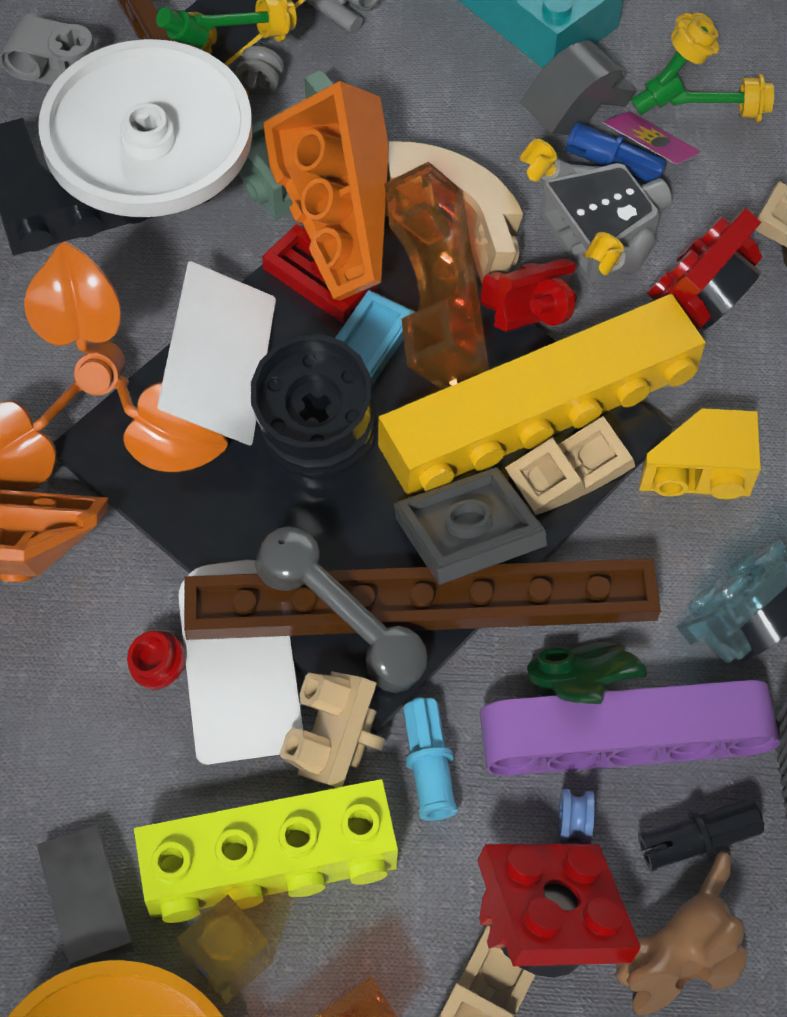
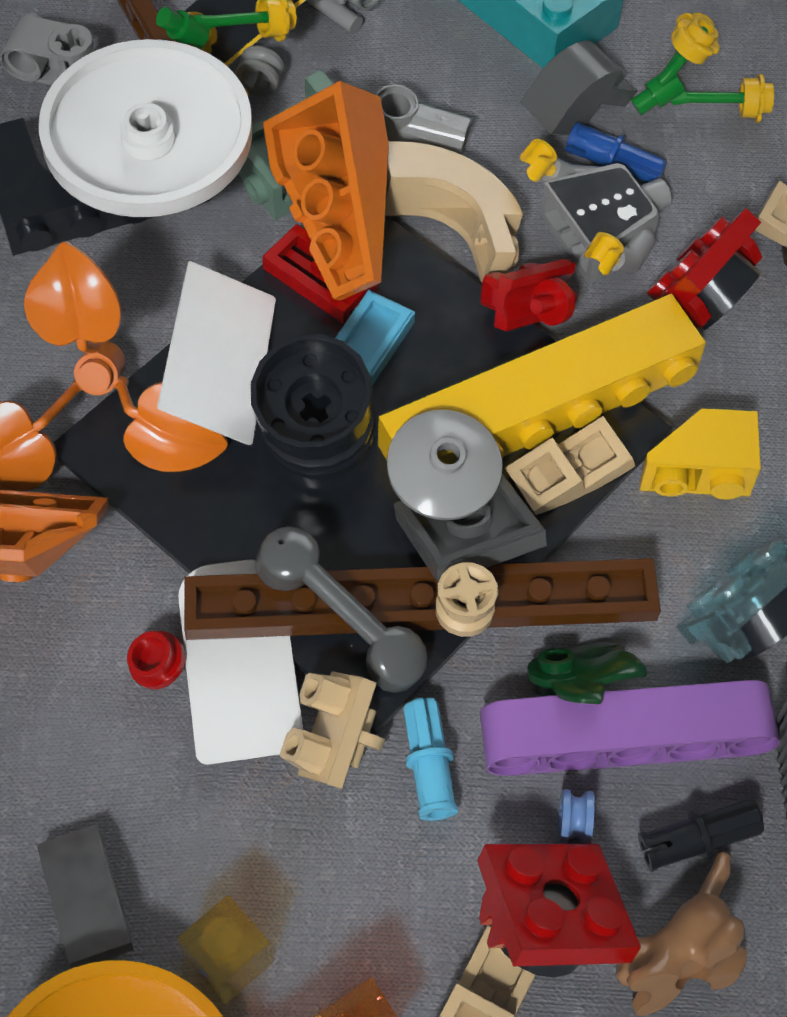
neon yellow brick [134,779,398,923] -> none
clear orange arch [384,162,489,390] -> none
dark pink sticker [603,111,700,164] -> none
none -> light grey piece [375,84,472,155]
none -> light grey dish [387,410,502,520]
none -> tan wheel [436,562,498,637]

